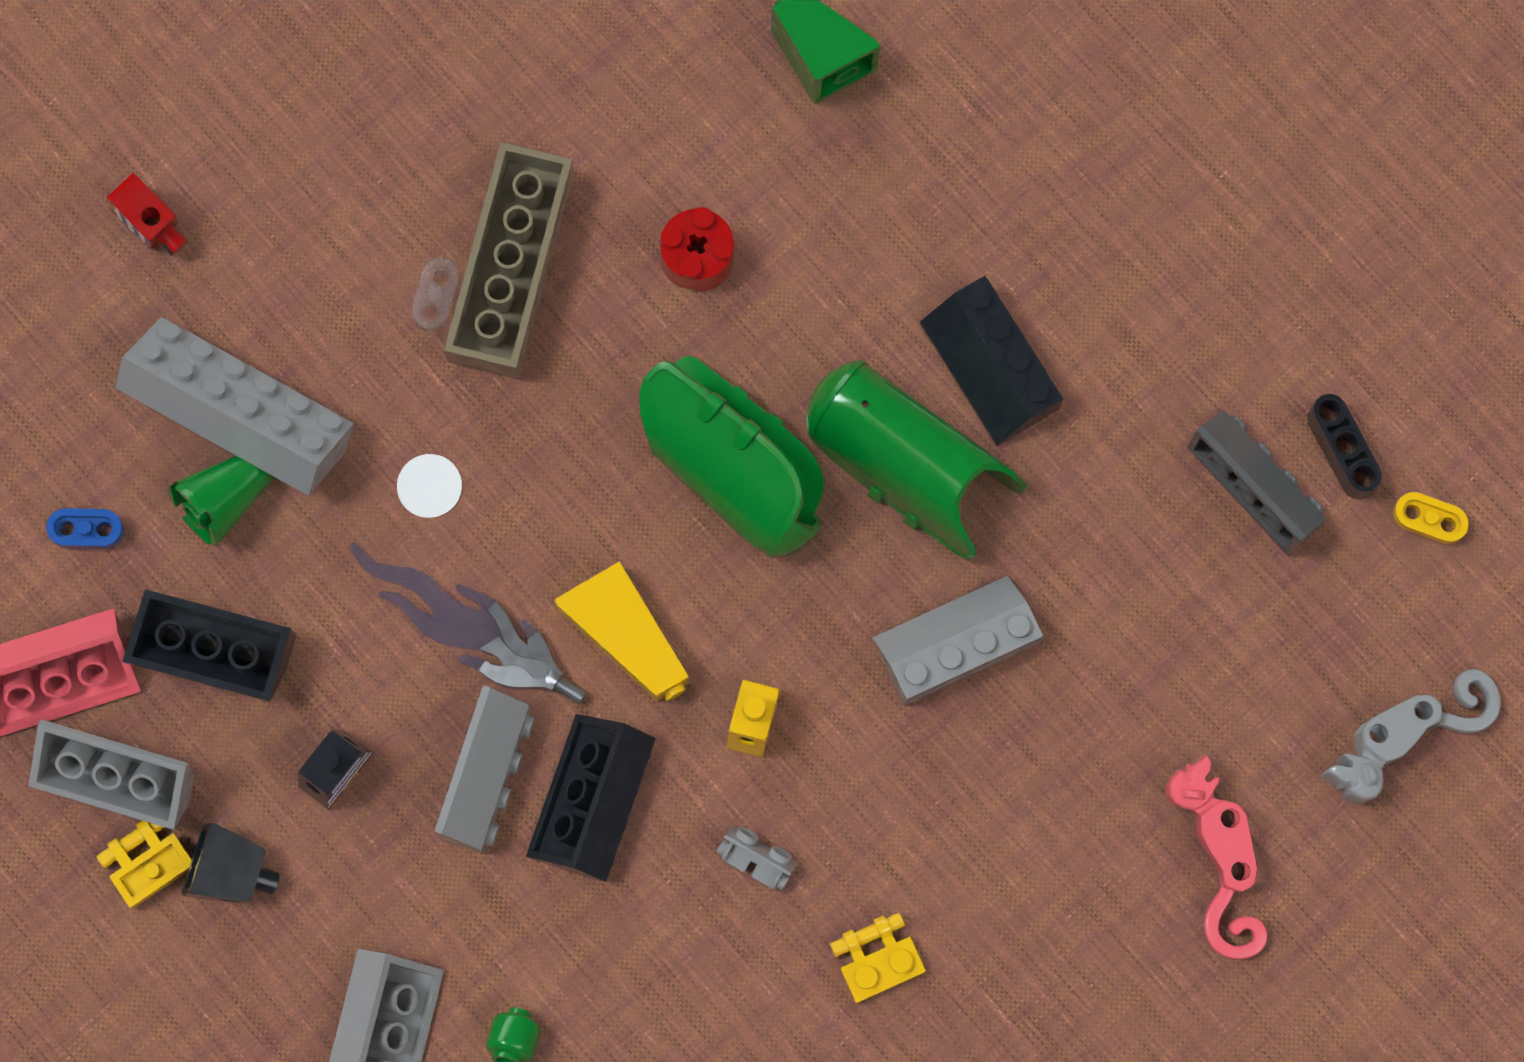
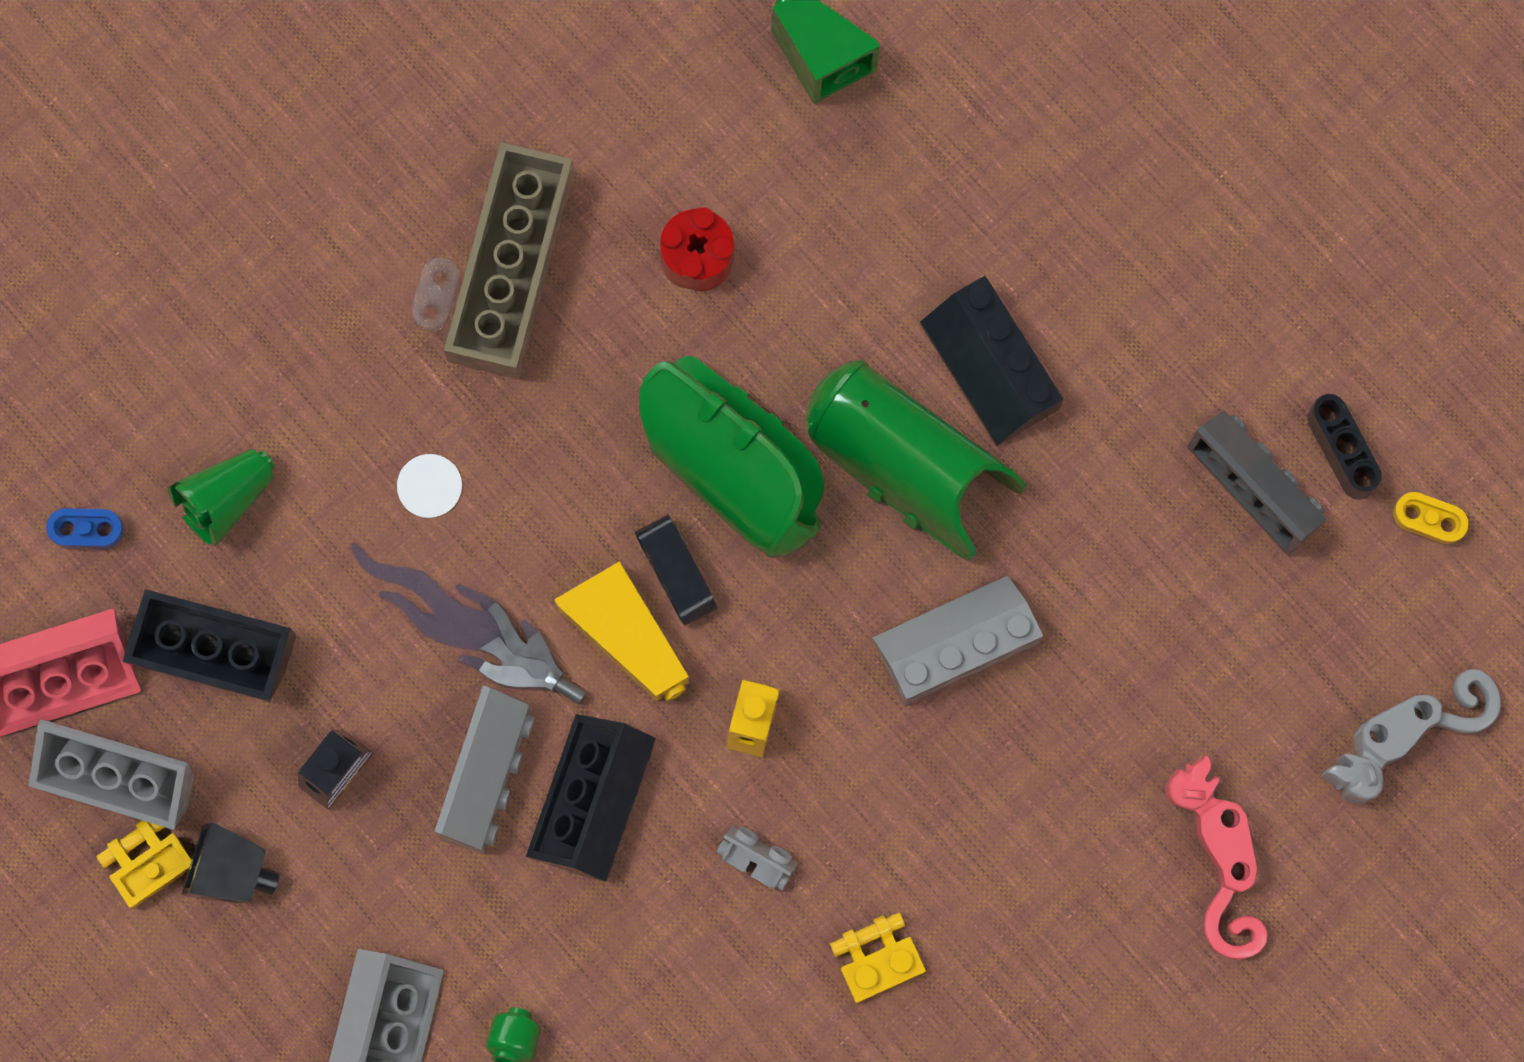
red torso [106,172,188,256] -> none
light grey brick [115,317,354,496] -> none
none -> black beam [635,515,718,626]

